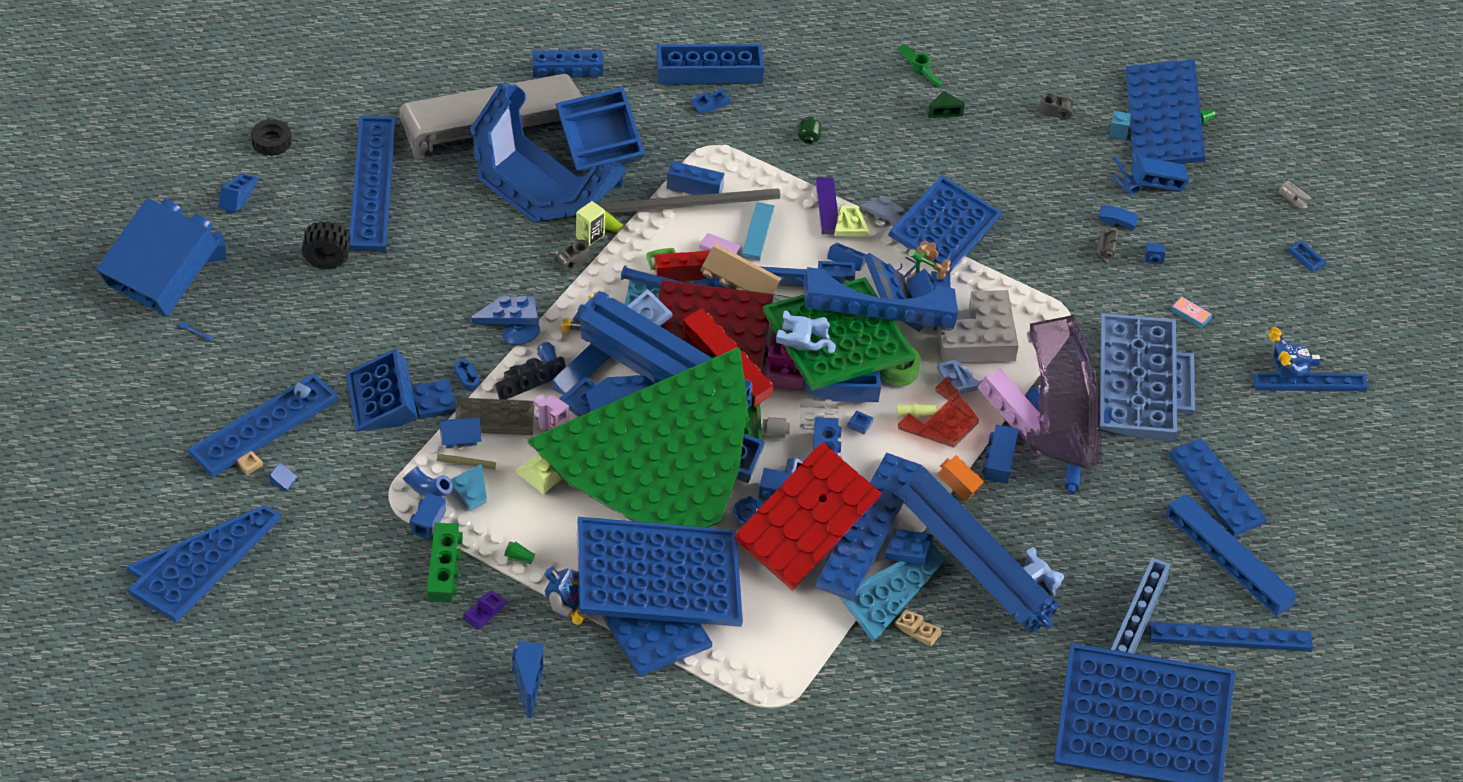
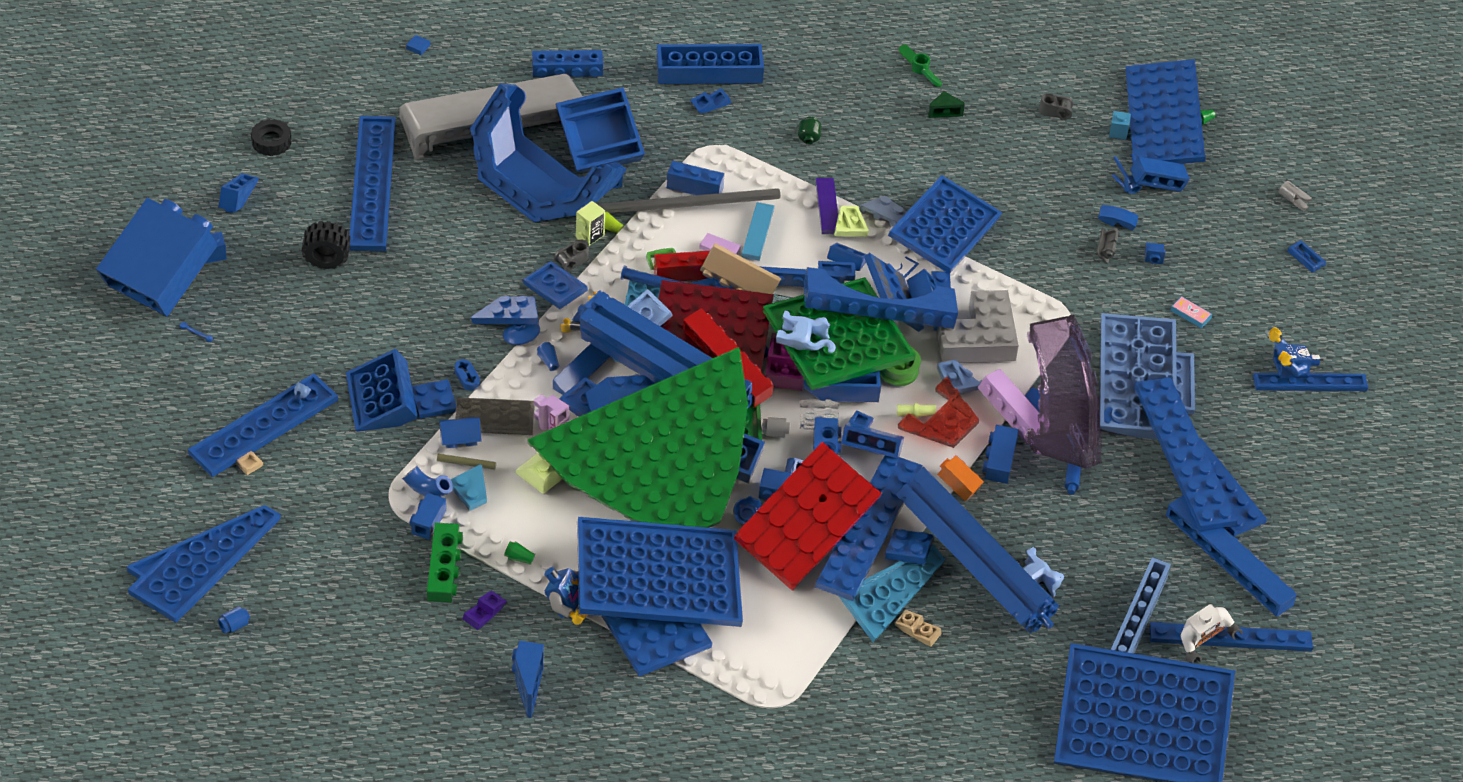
slope [269,463,298,491] -> none
black bracket [495,356,566,401] -> none
medium nougat plant [907,241,951,285] -> none
none -> blue brick [217,606,250,634]
none -> blue tile [406,35,430,55]
none -> blue tile [523,261,588,309]
none -> blue brick [841,422,904,458]
none -> blue plate [1134,377,1238,531]
none -> white torso [1181,604,1243,663]

